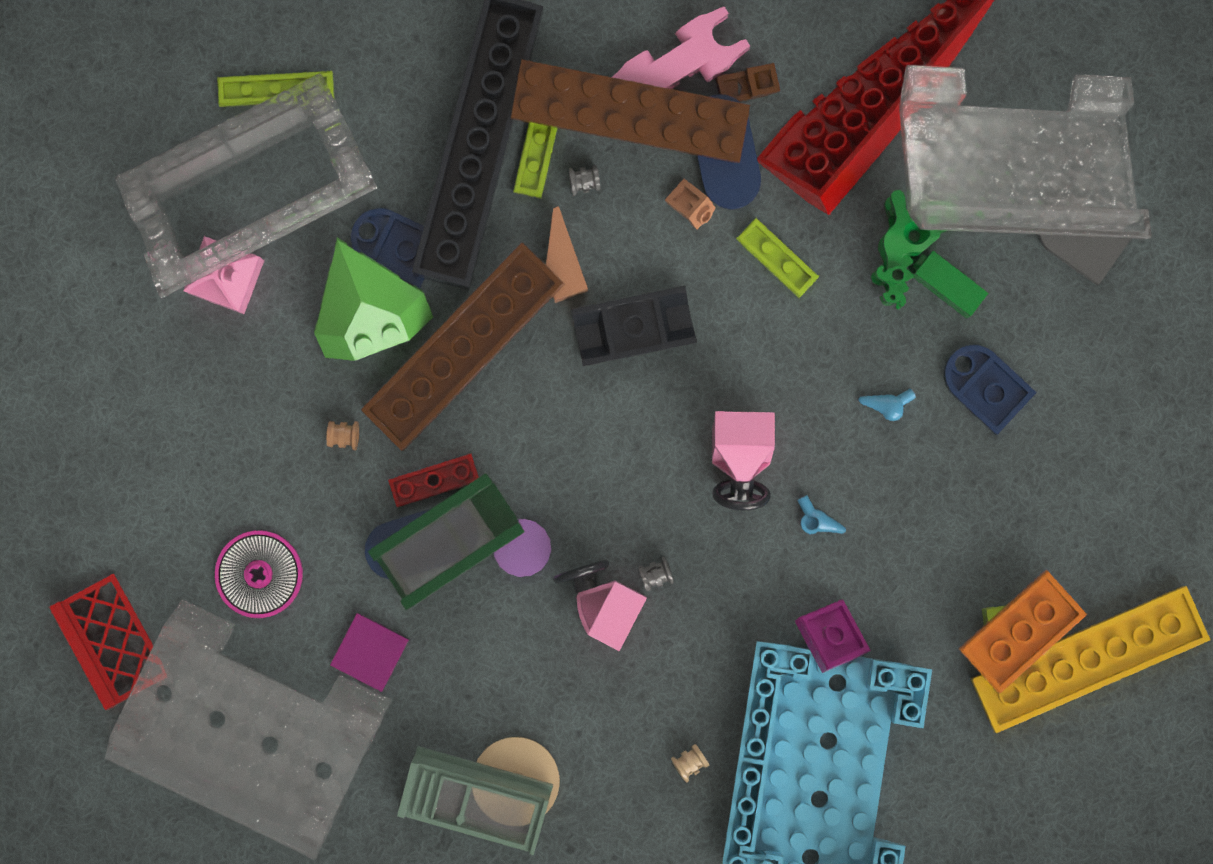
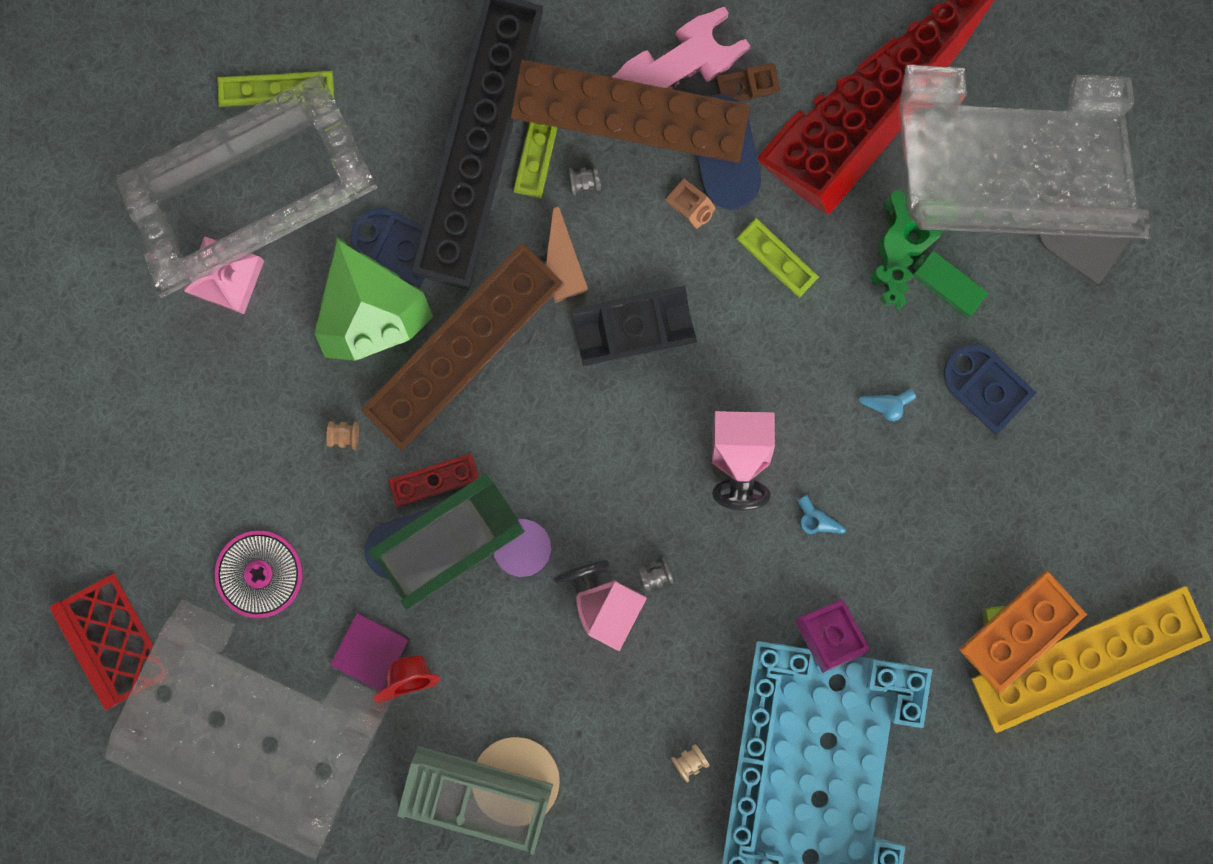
none -> red piece [373,656,440,703]

